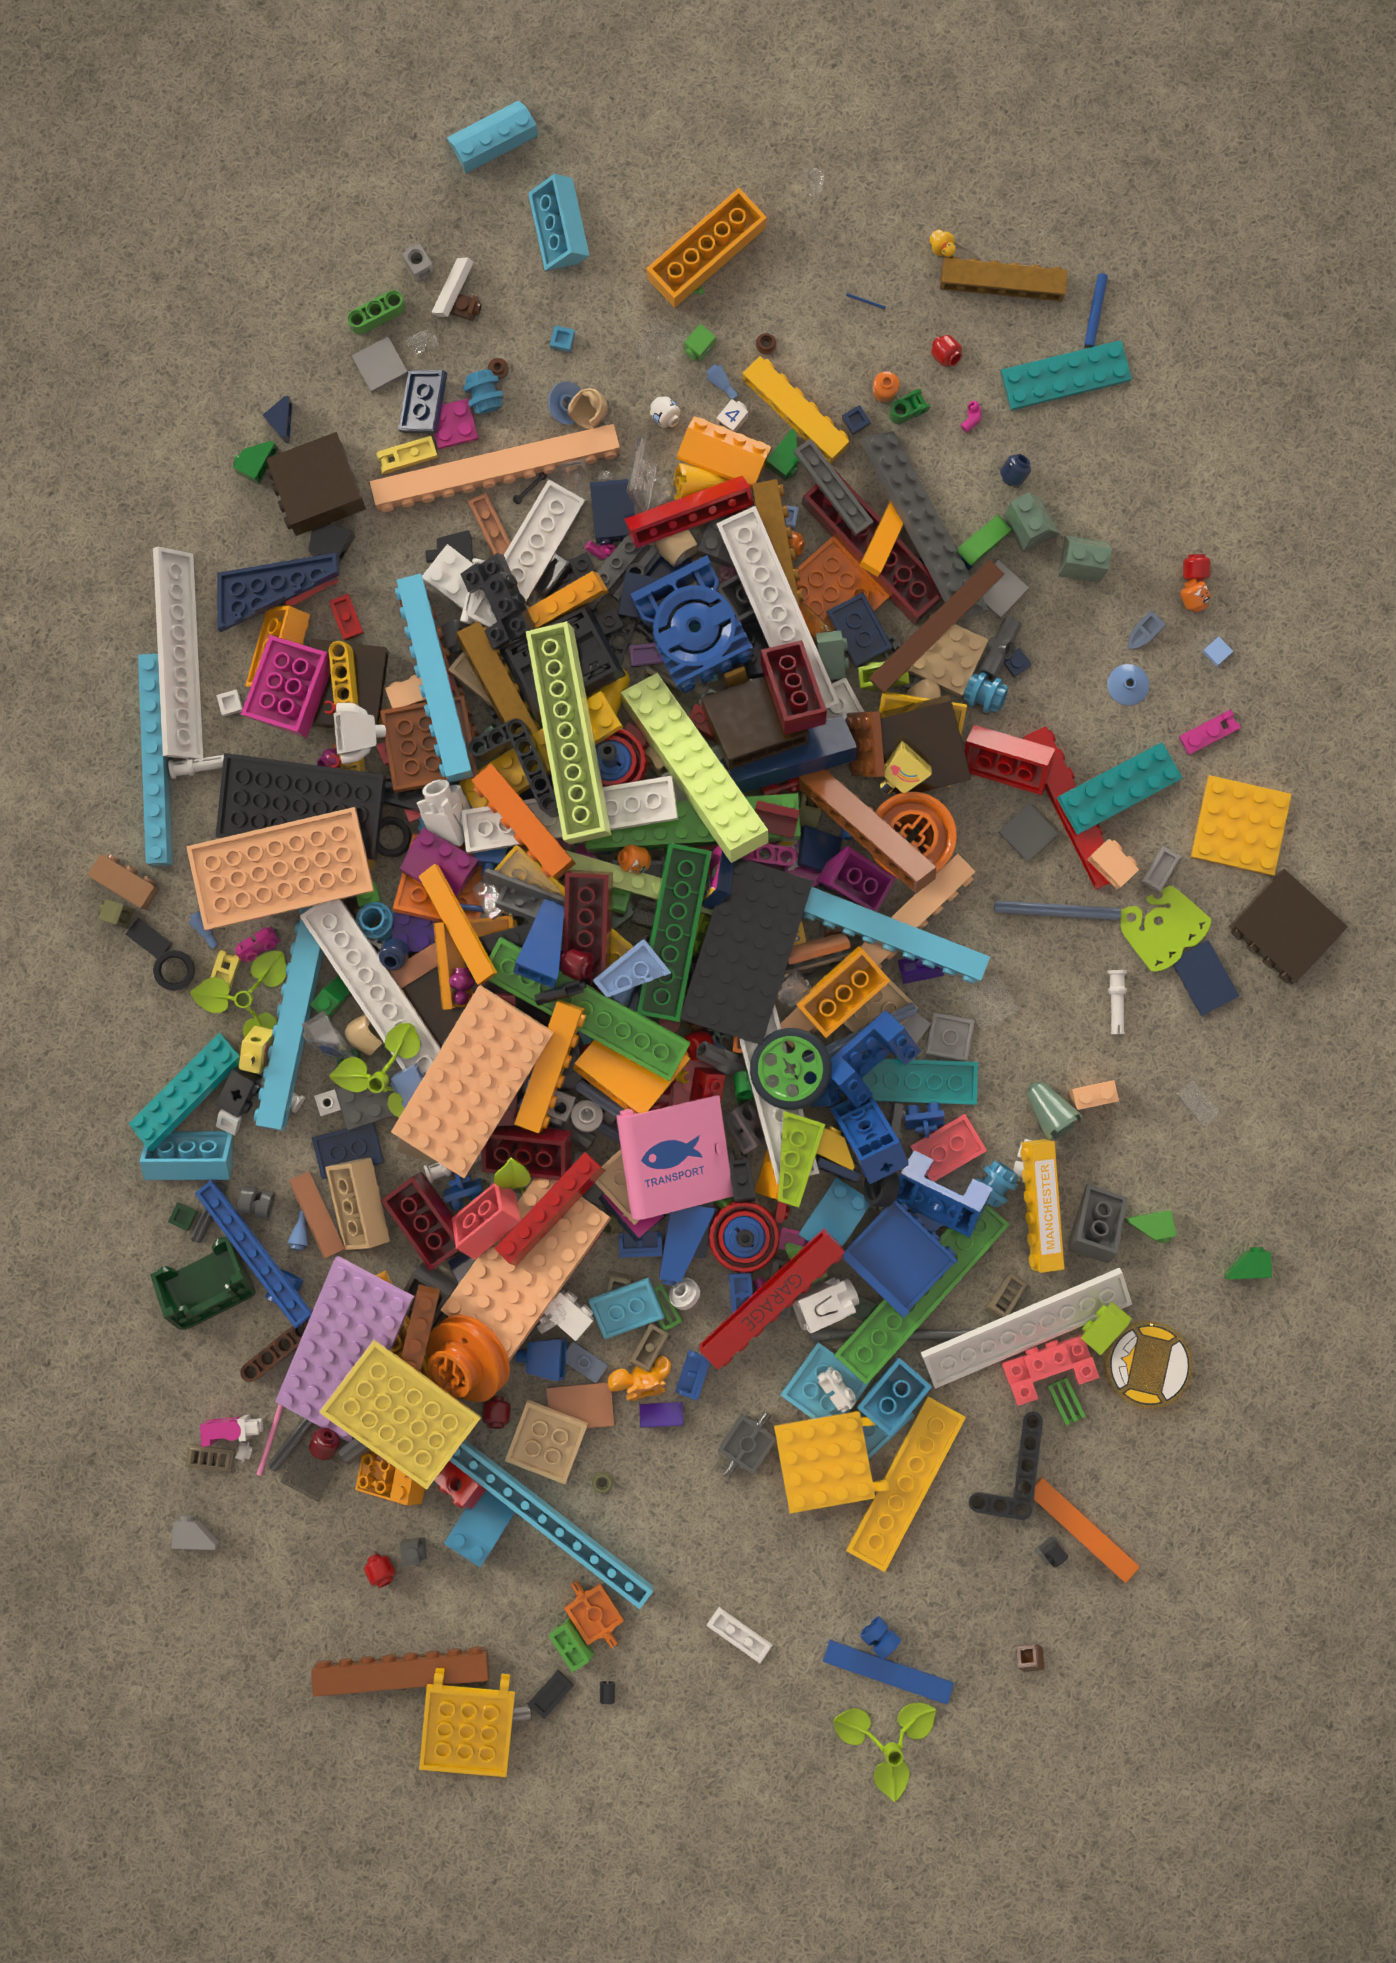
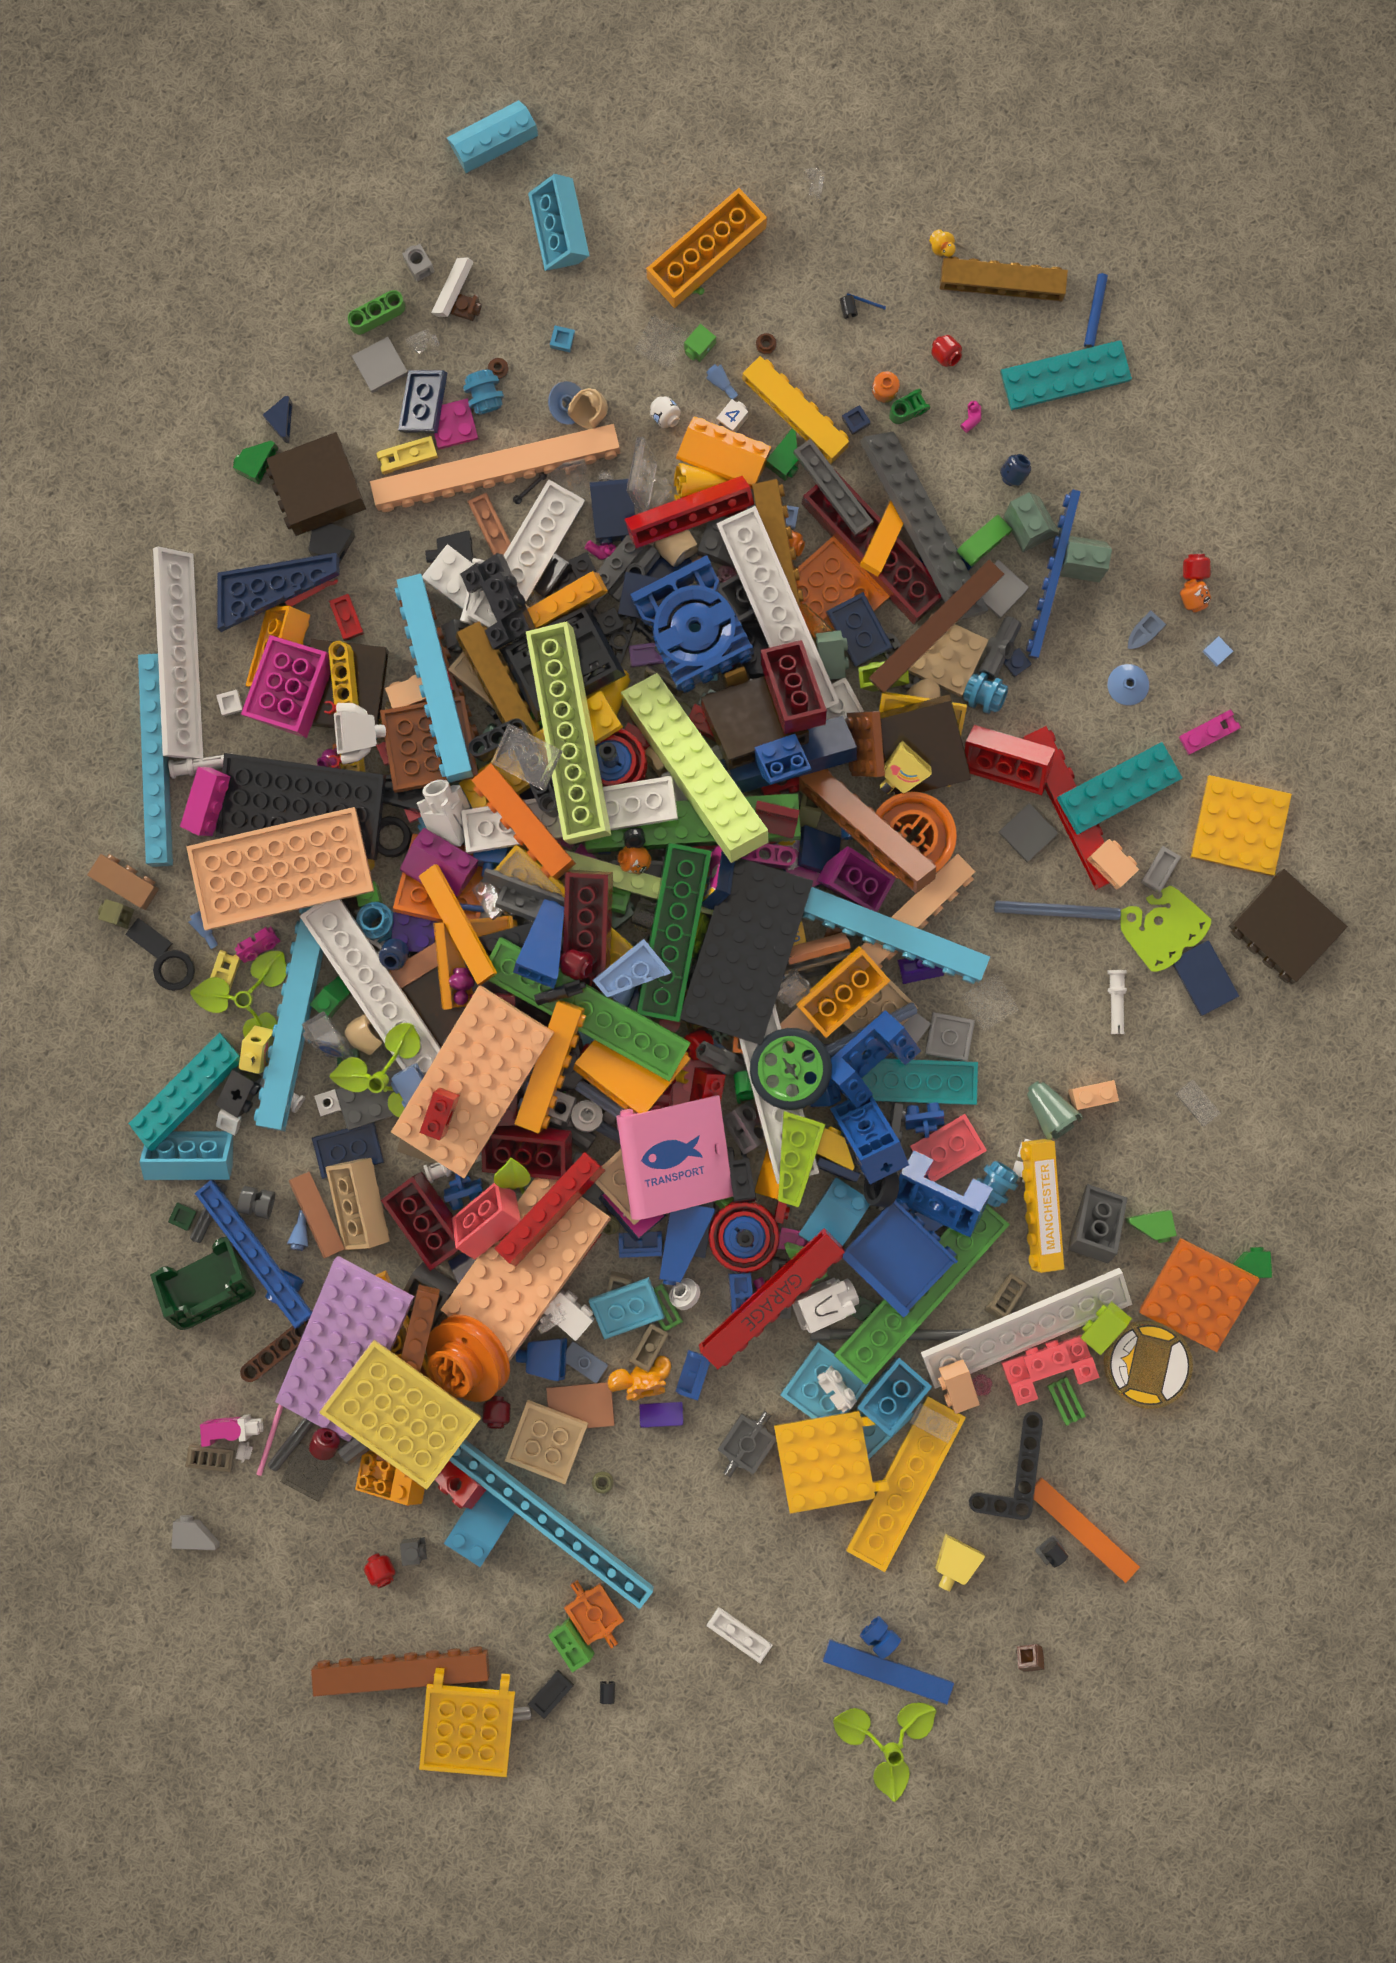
none -> dark pink brick [180,767,230,836]
none -> red brick [419,1088,460,1141]
none -> clear tile [491,724,563,790]
none -> black tile [623,827,646,848]
none -> blue slope [755,734,811,784]
none -> black hinge [840,295,858,319]
none -> clear plate [909,1403,958,1443]
none -> light yellow torso [935,1534,985,1592]
none -> light nougat brick [938,1359,980,1414]
none -> clear pink plate [972,1374,992,1396]
none -> blue plate [1026,489,1081,659]
none -> orange plate [1139,1238,1259,1352]

